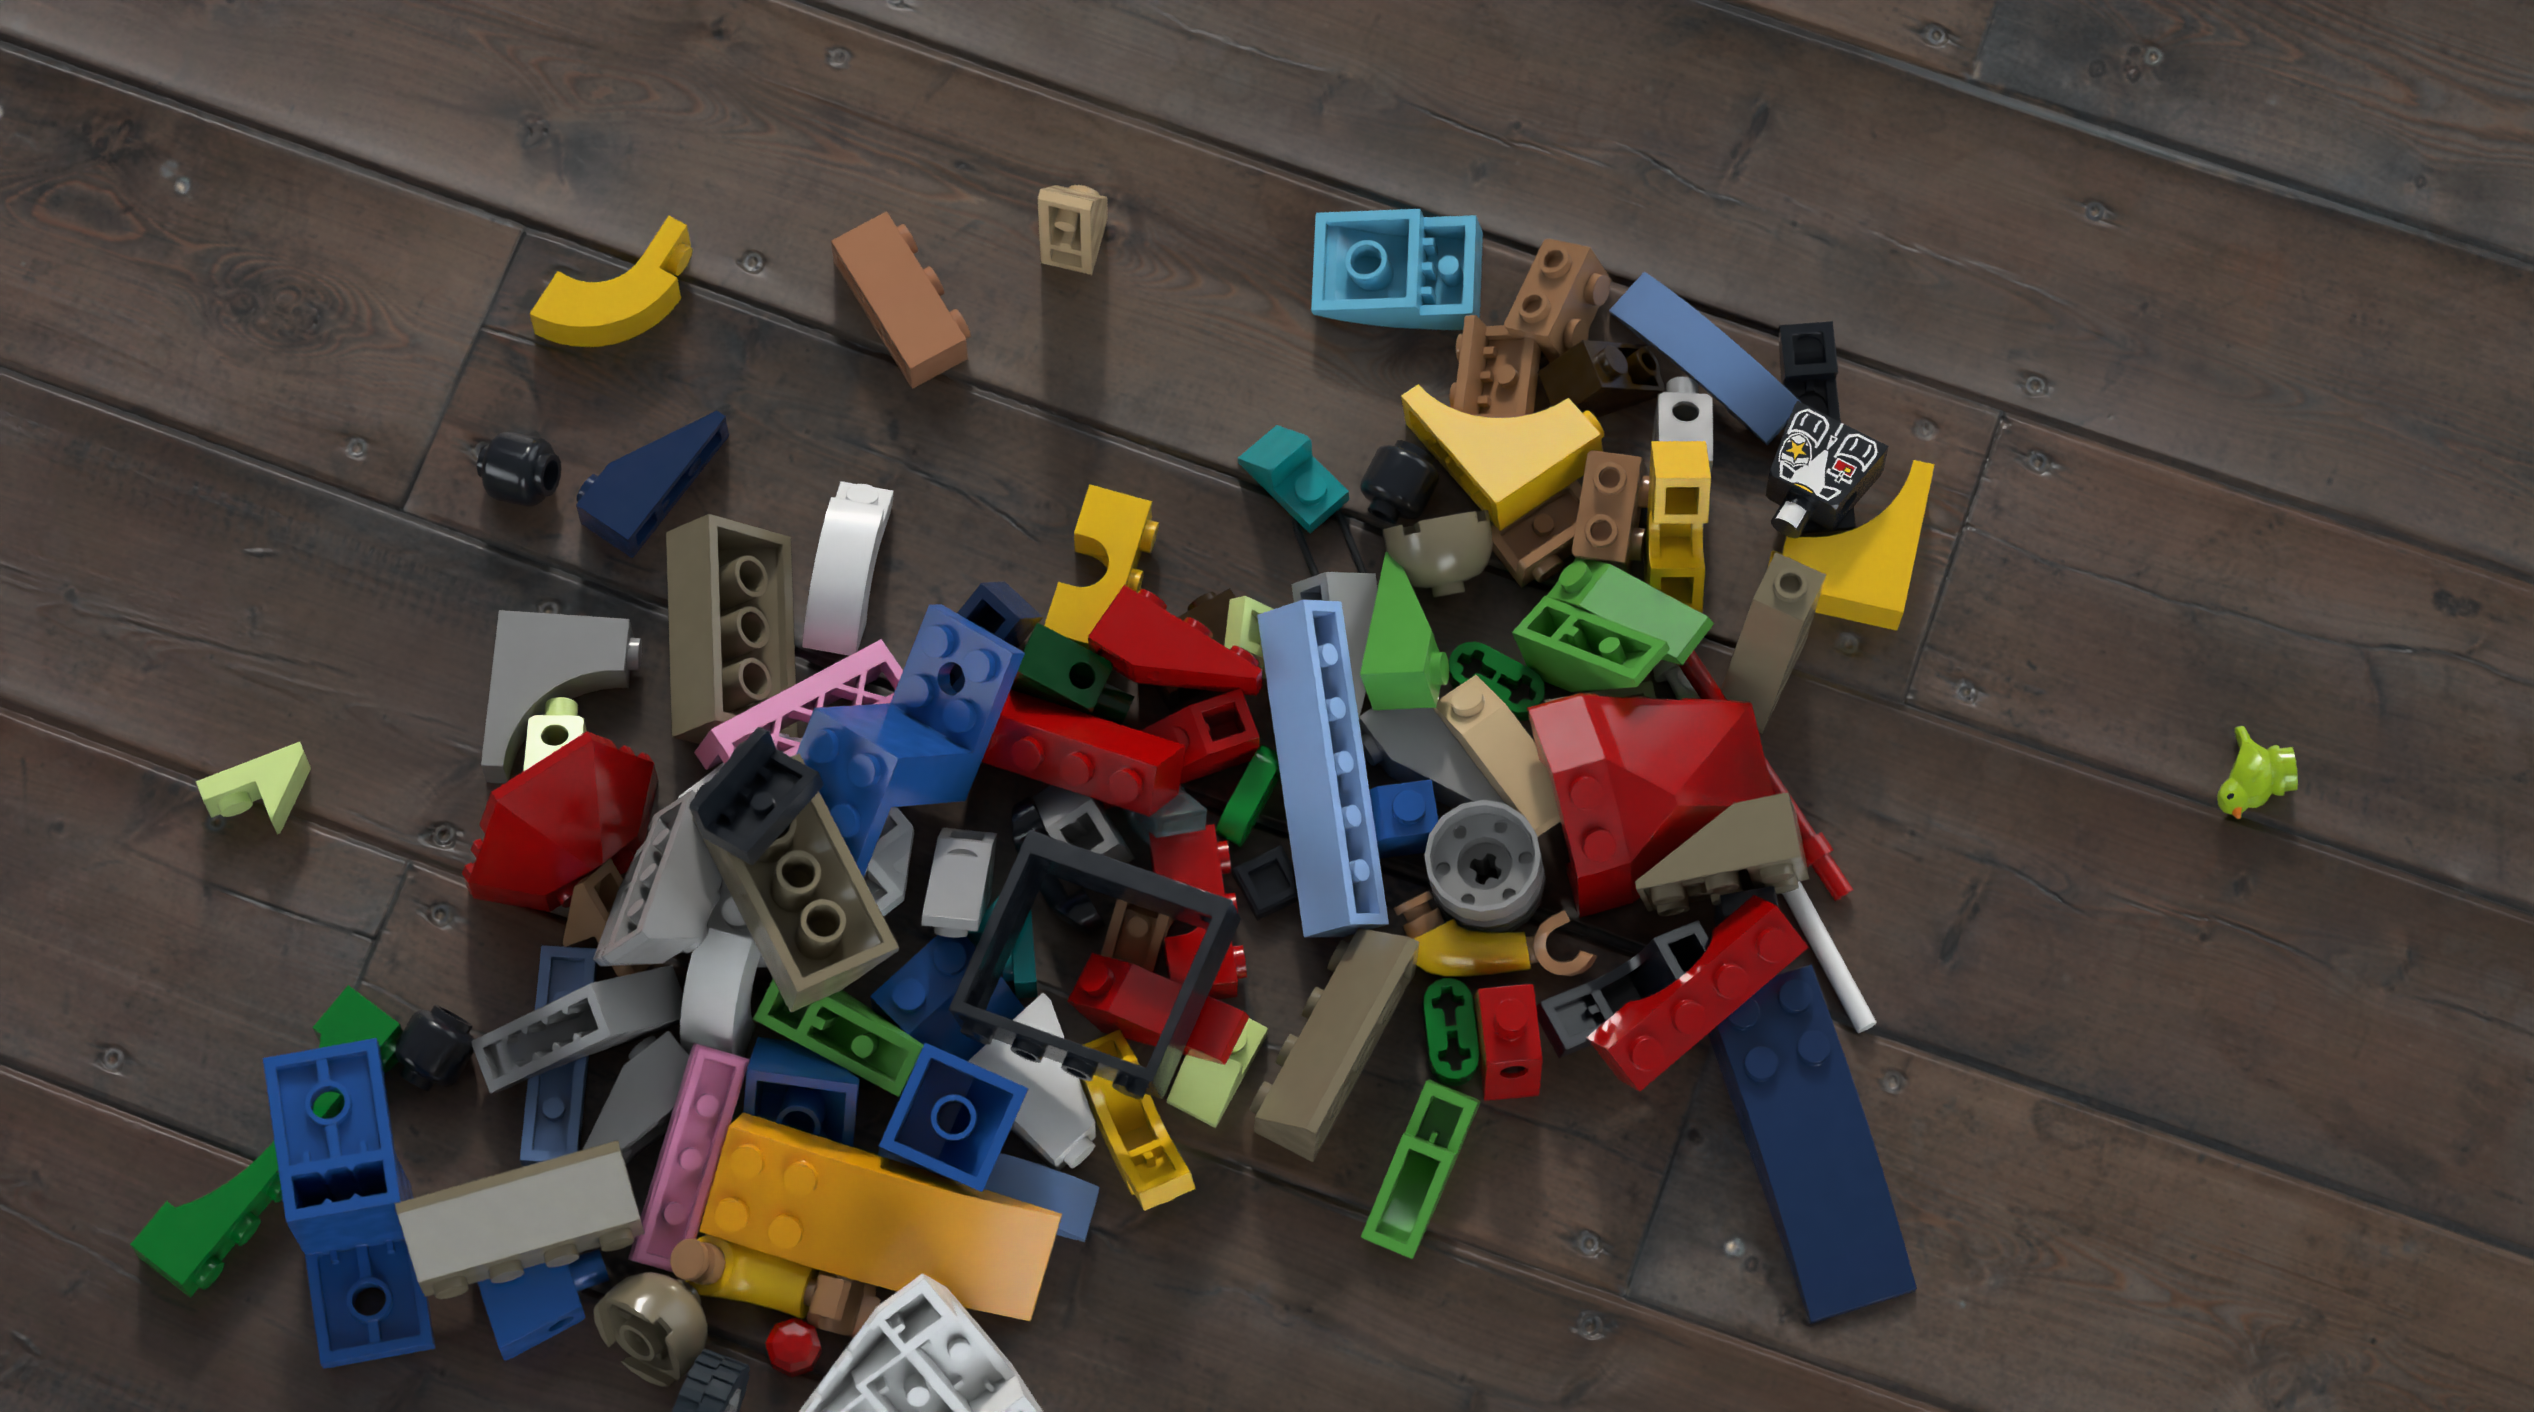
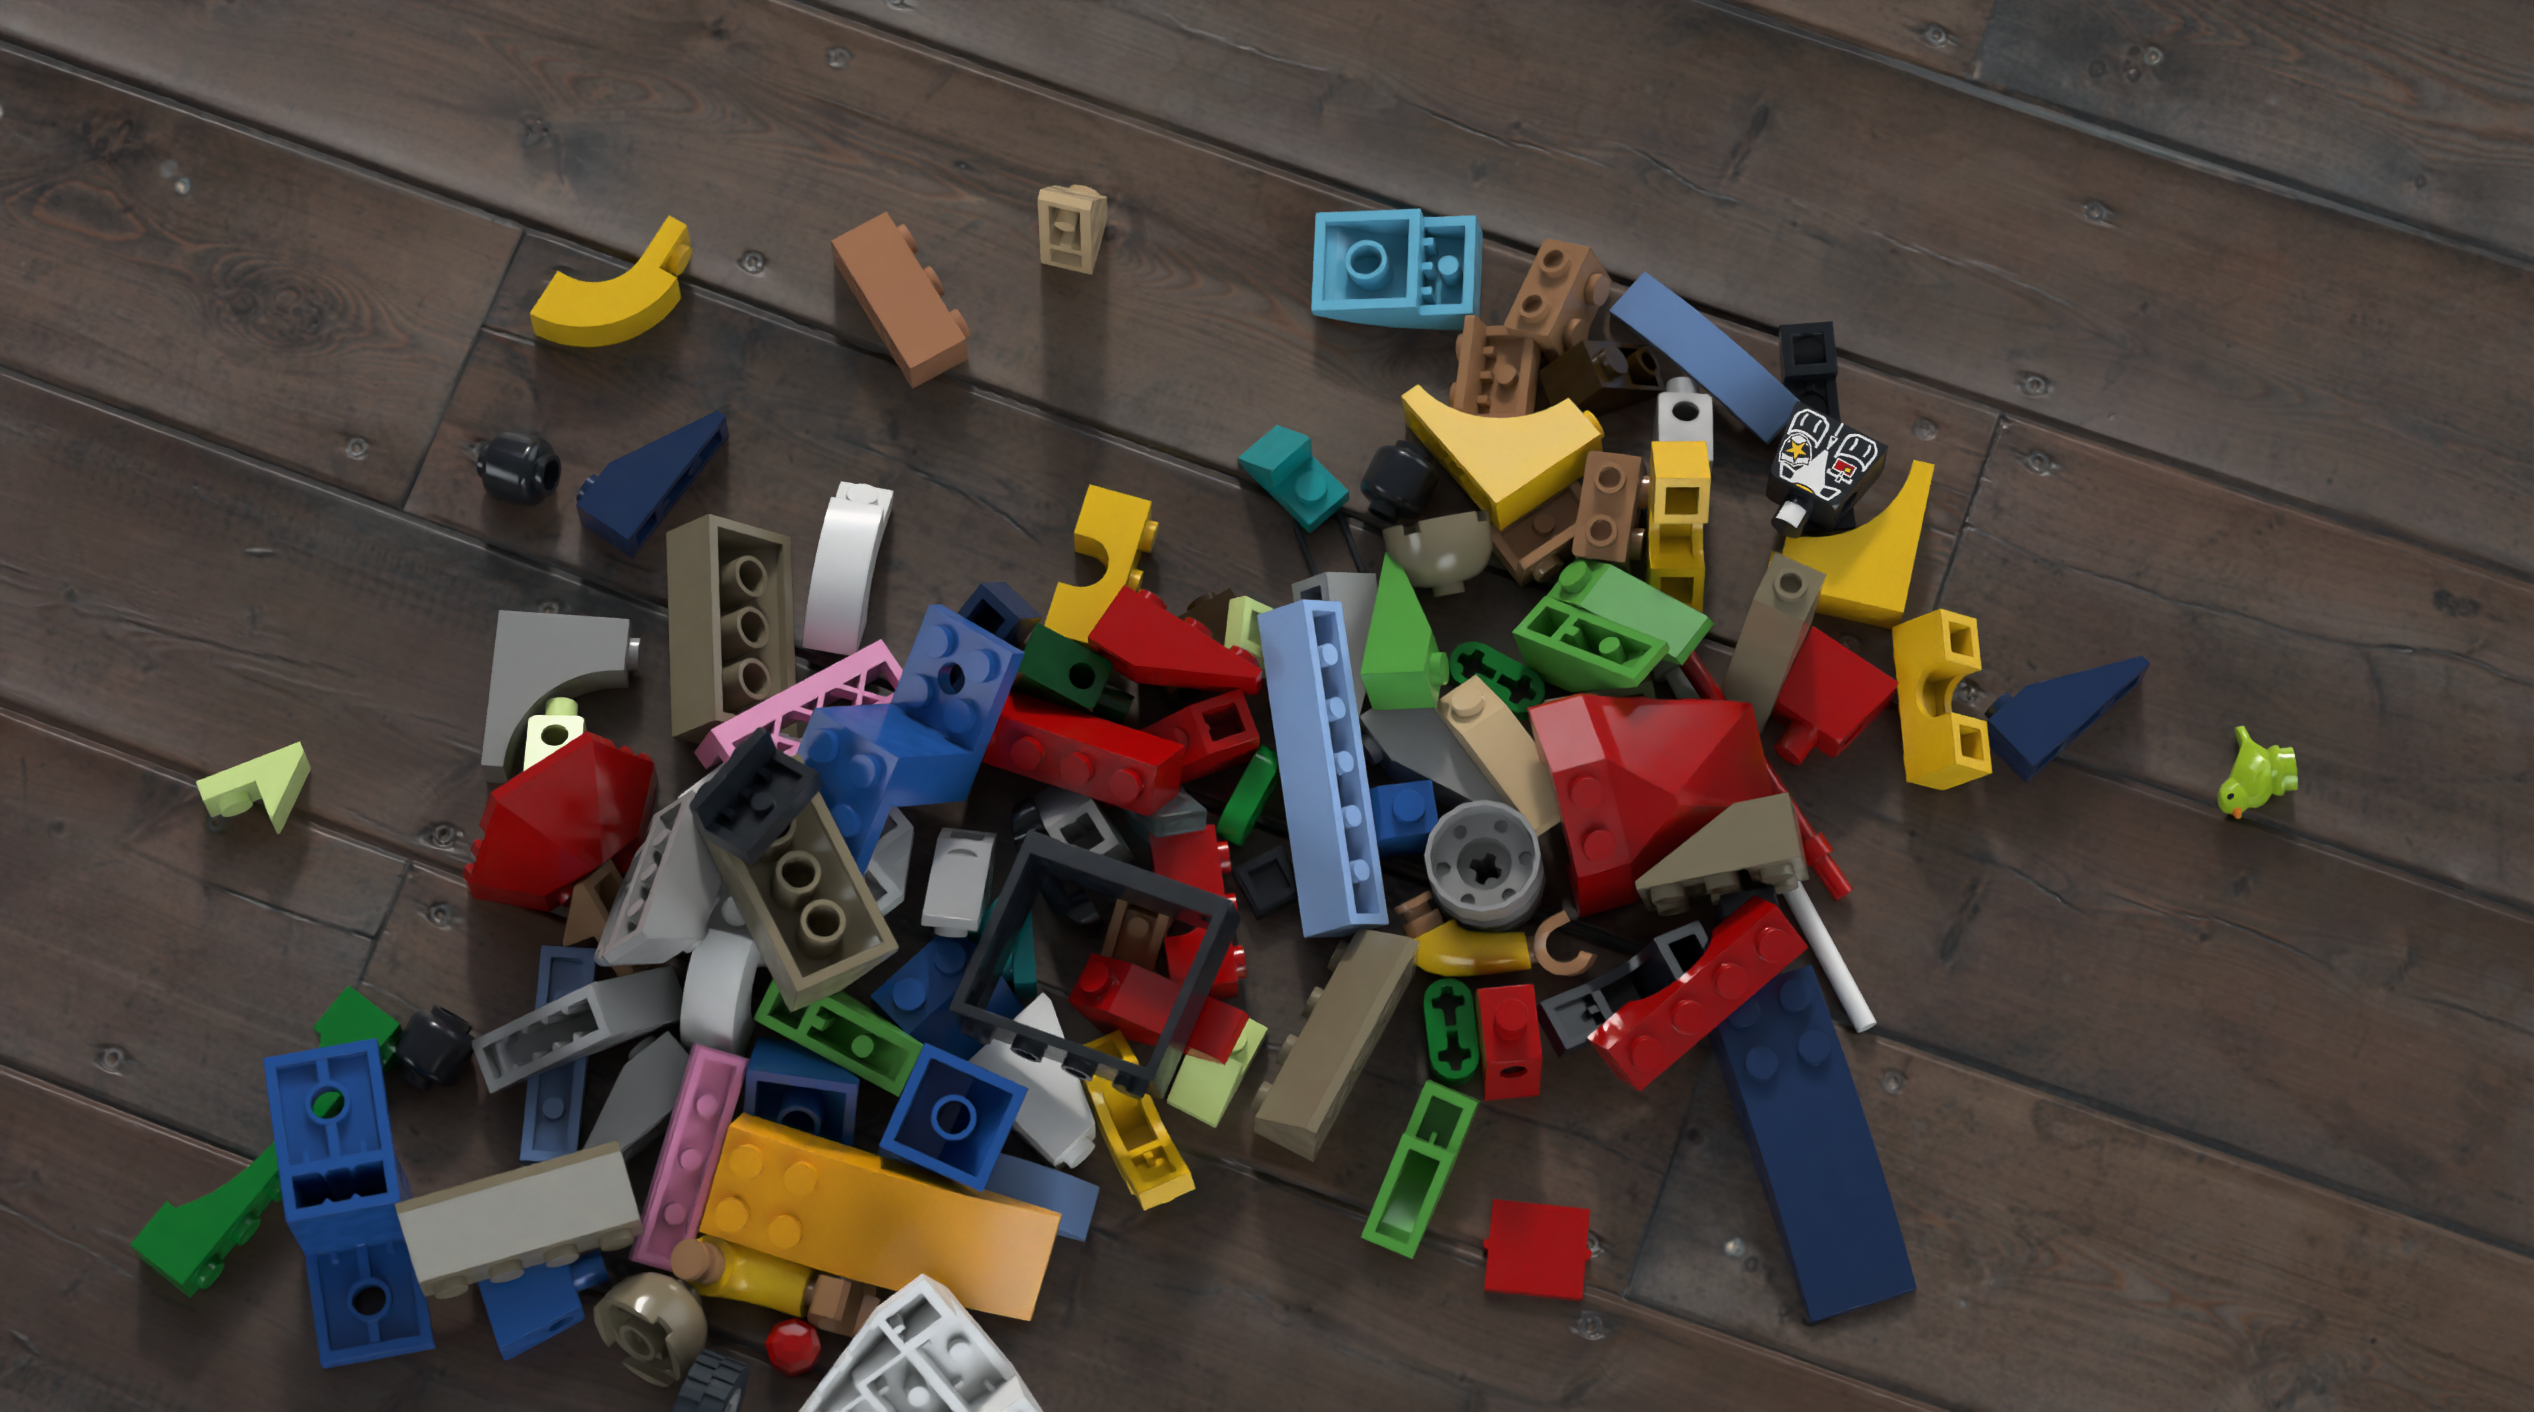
none -> red piece [1483,1199,1592,1301]
none -> red torso [1772,626,1899,766]
none -> yellow arch [1892,609,1992,791]
none -> dark blue slope [1984,655,2150,783]

